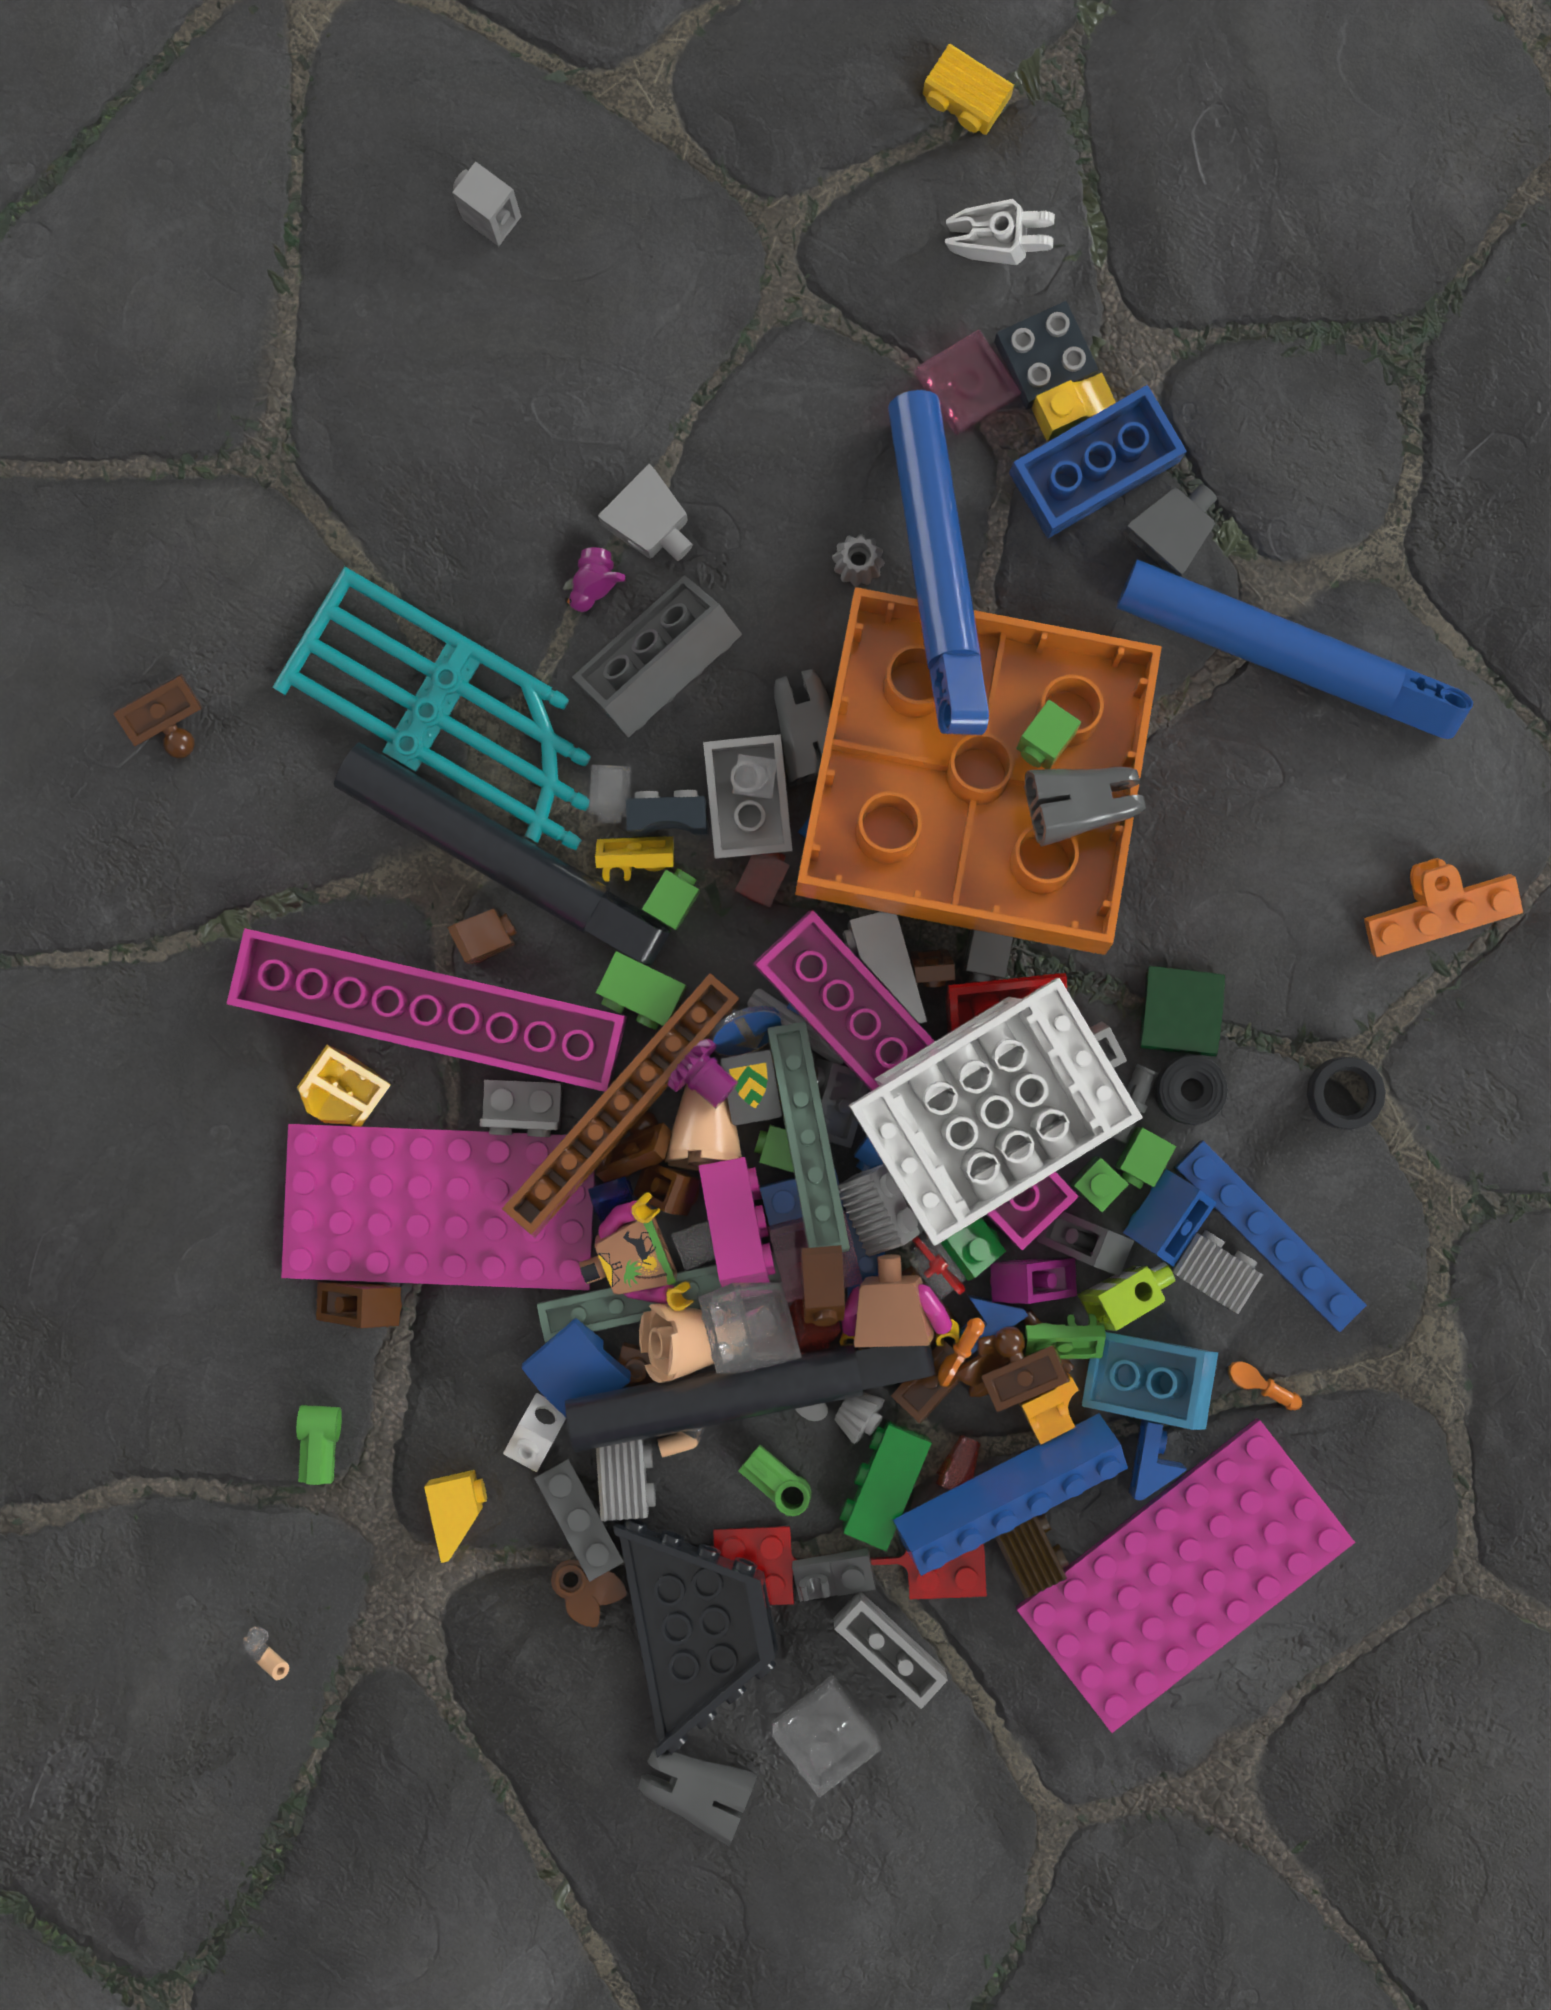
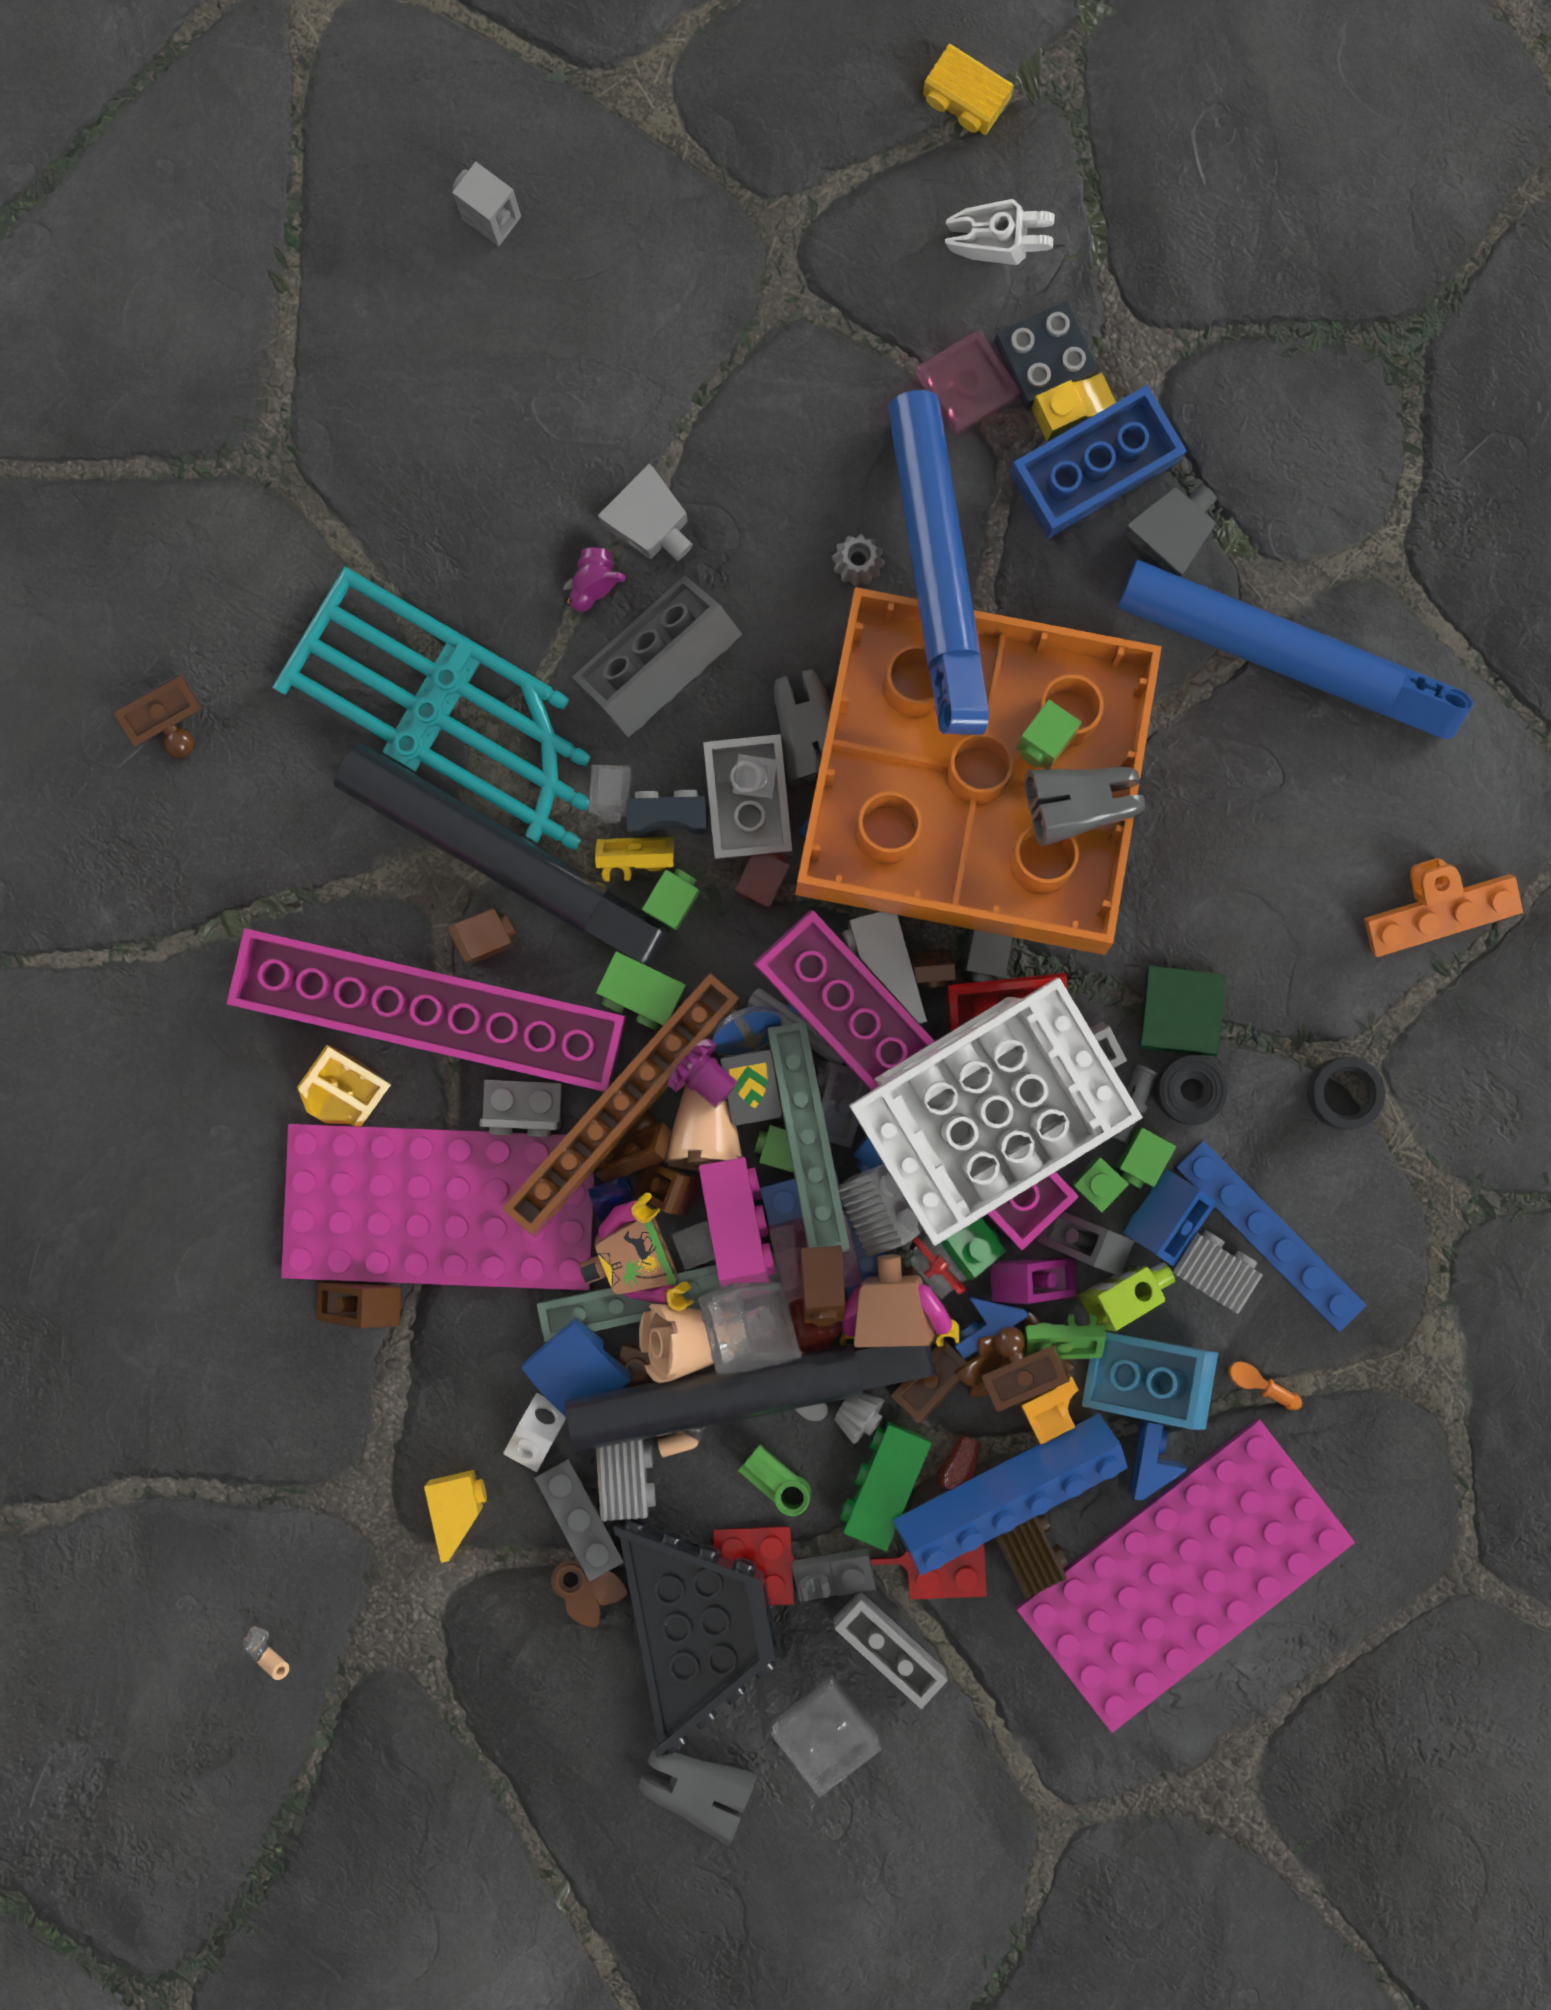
bright green piece [296,1405,342,1485] -> none
orange piece [937,1318,985,1387] -> none

